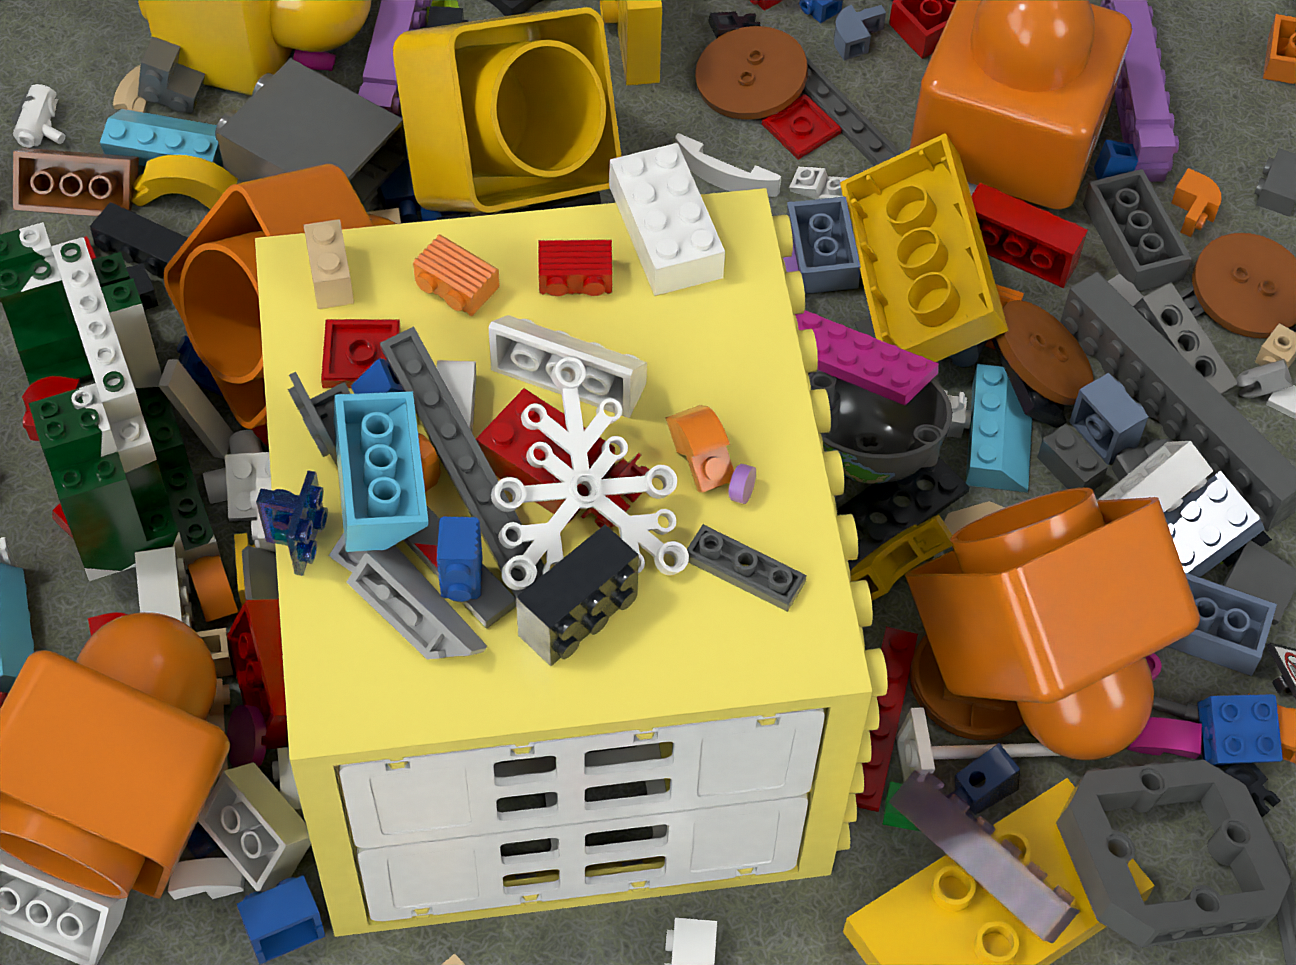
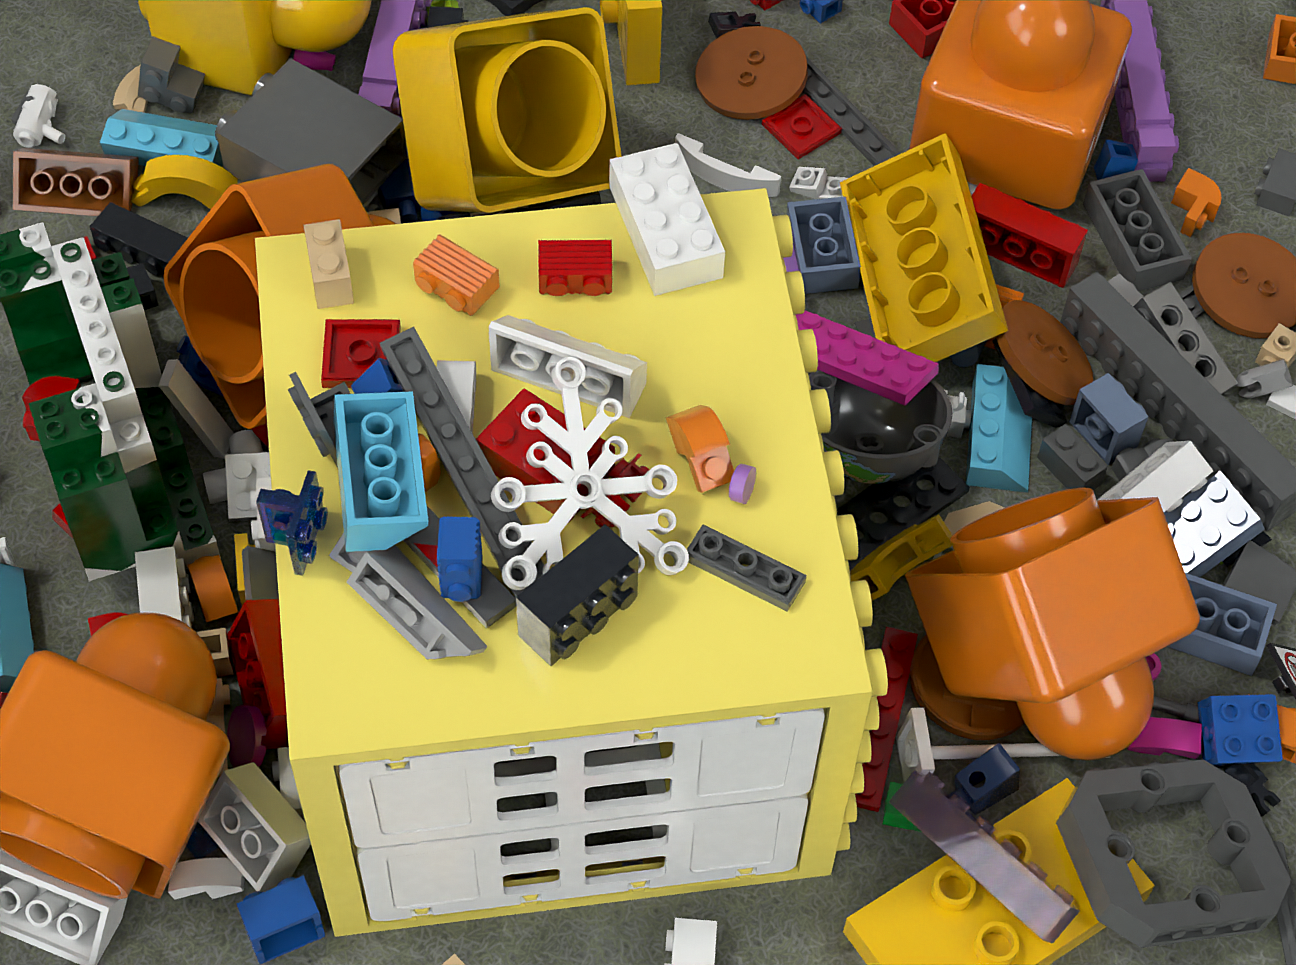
sand blue brick [834,5,886,61] -> none

